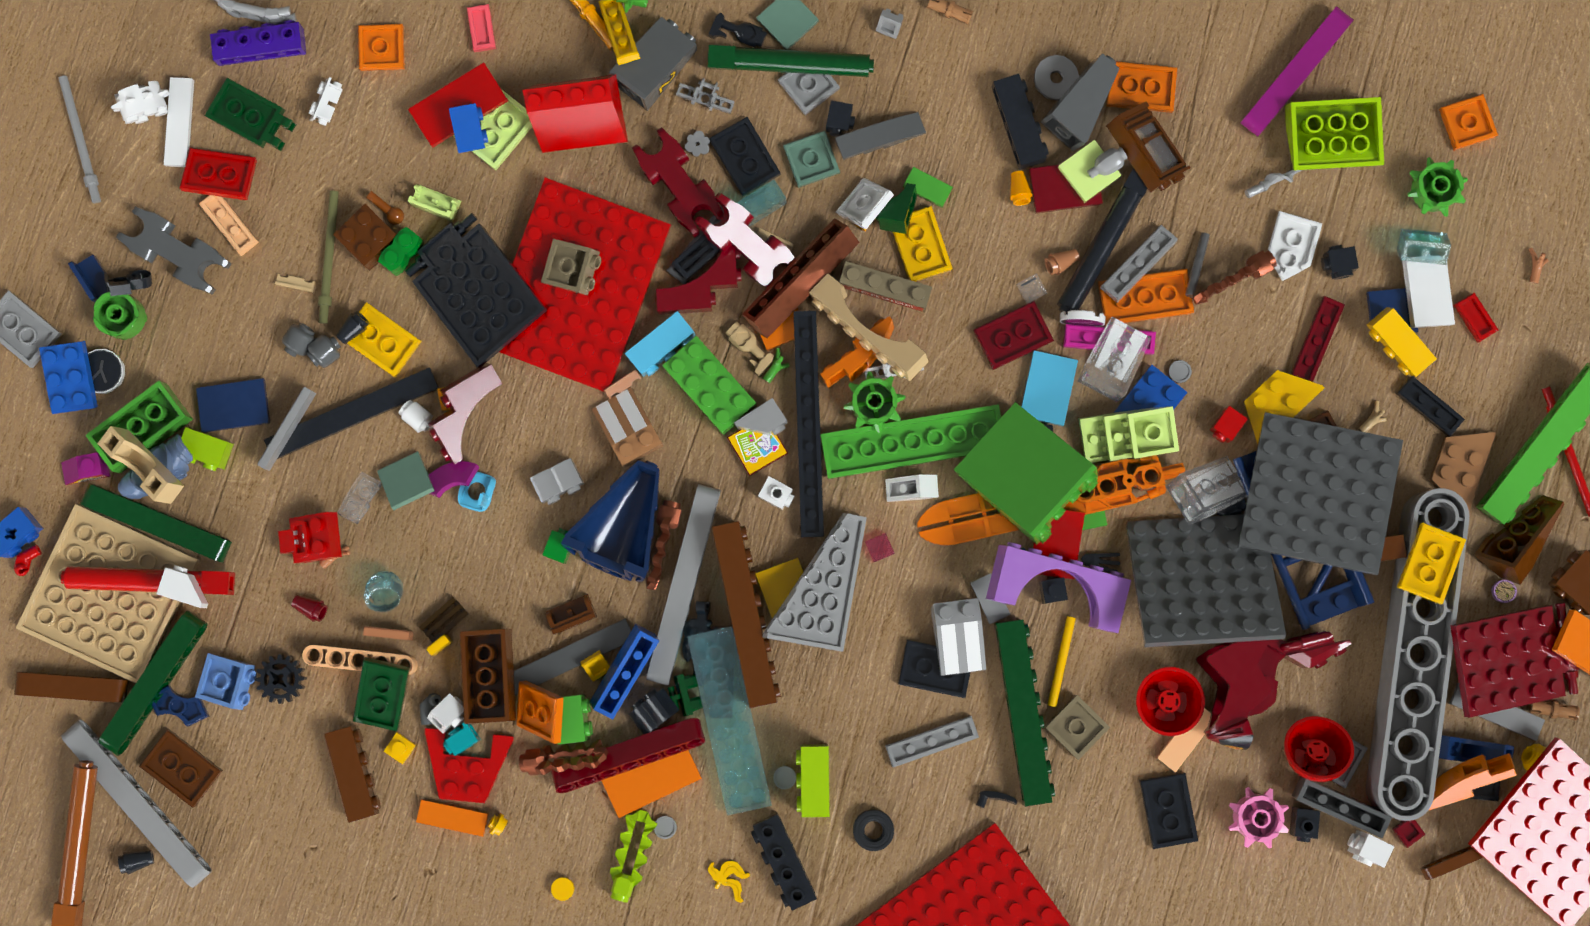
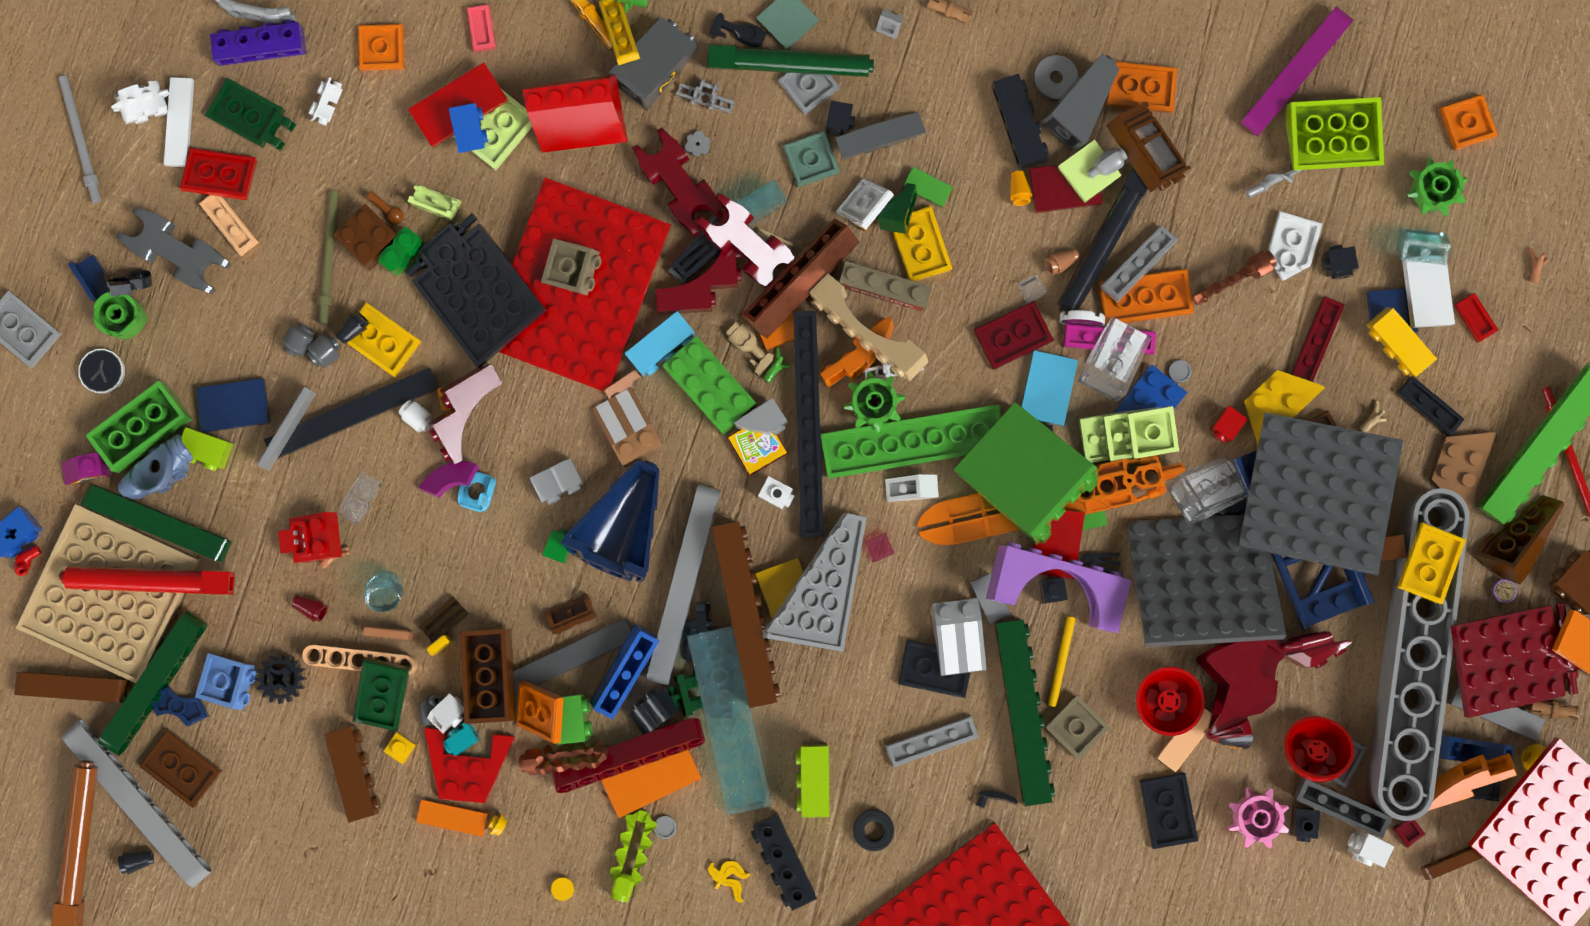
blue plate [39,341,98,414] -> none
tan arch [98,426,184,504] -> none
white slope [157,565,208,608] -> none
tan piece [275,274,315,293] -> none
sand green tile [377,451,435,510] -> none
yellow tile [580,650,610,682] -> none
copper sword [646,500,682,590] -> none
black tile [709,117,781,197] -> none
light grey piece [773,766,796,789] -> none
flat silver bar [1185,233,1210,298] -> none

